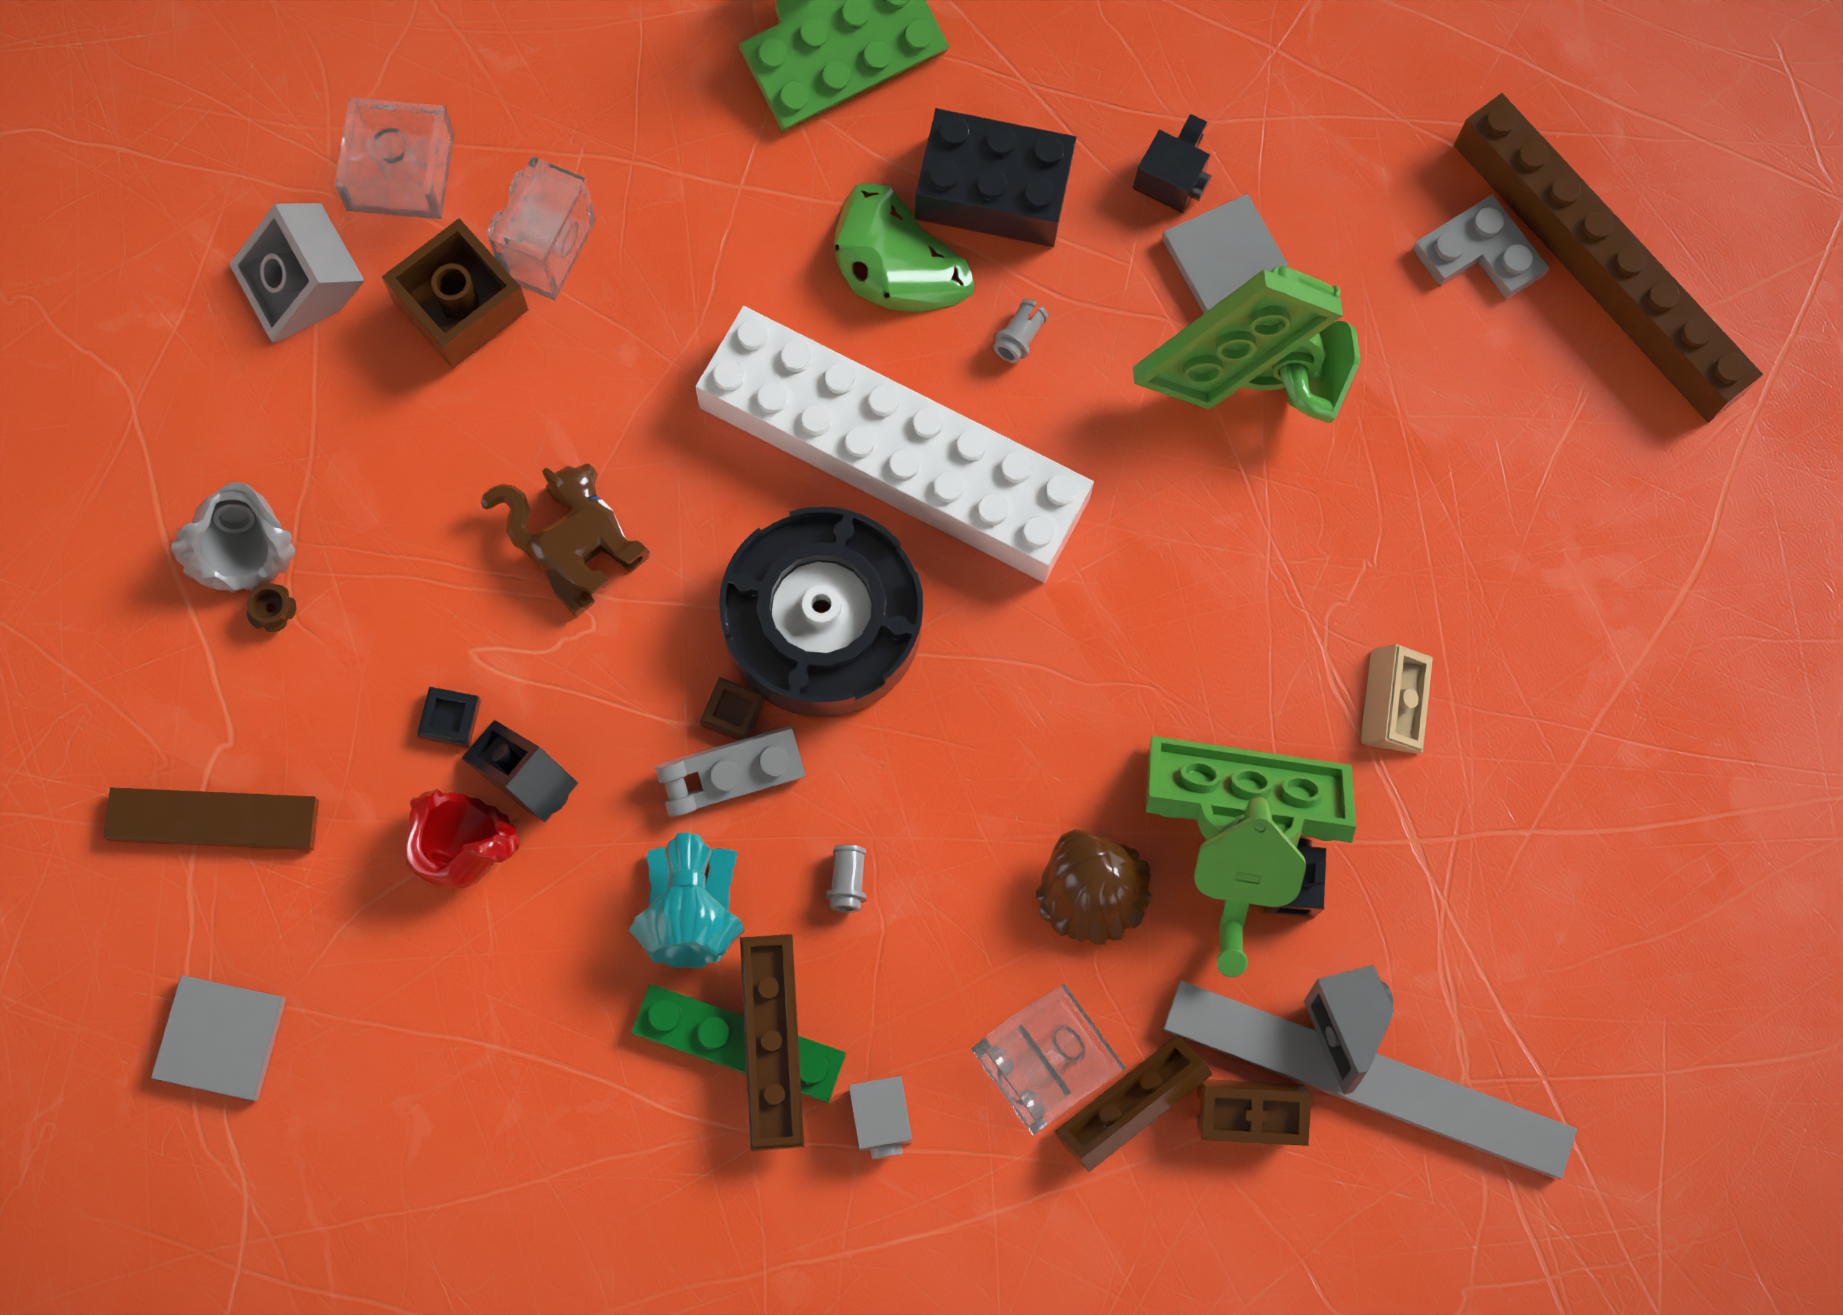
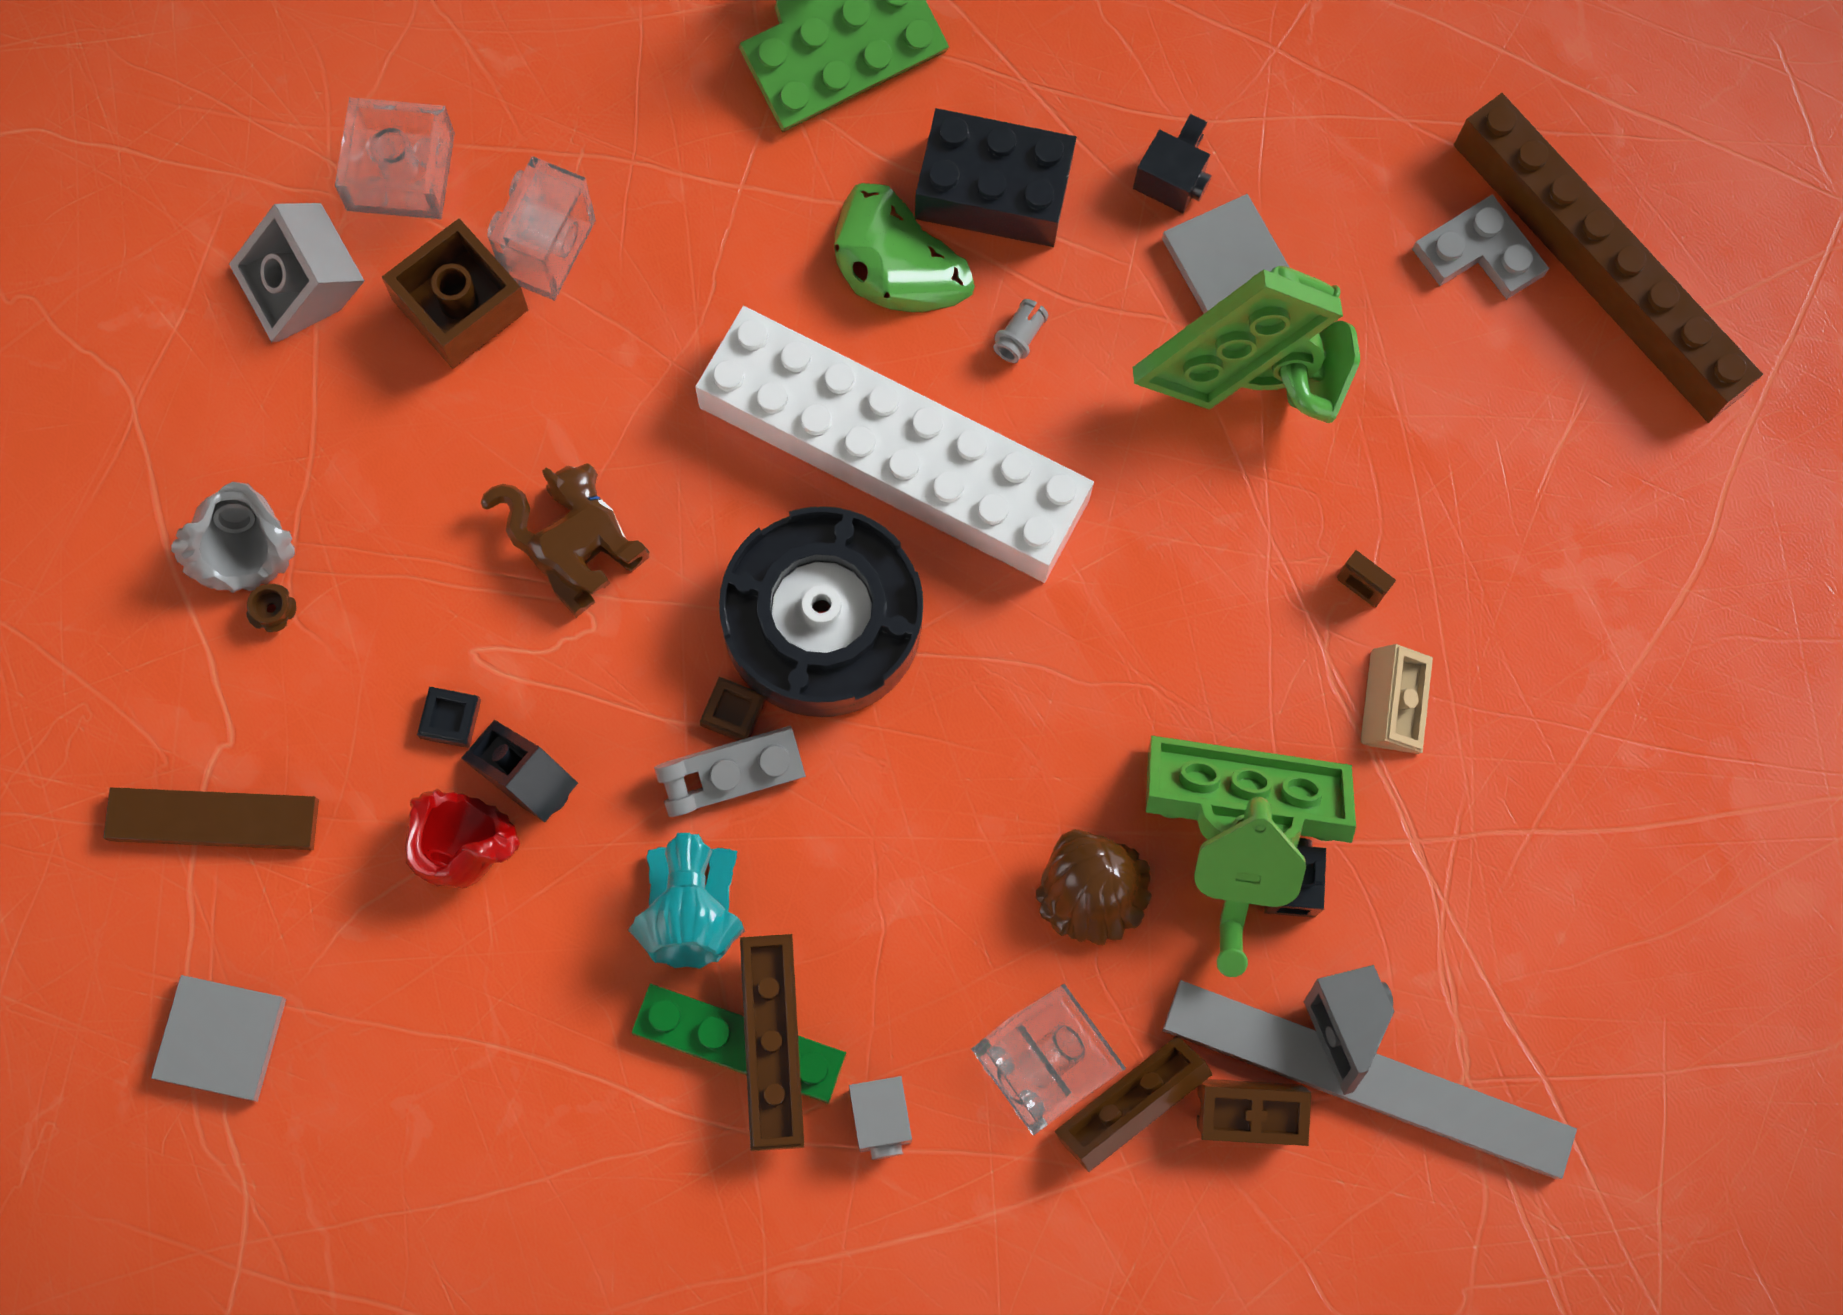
light grey pin [826,845,867,913] -> none
none -> reddish brown tile [1337,550,1396,607]

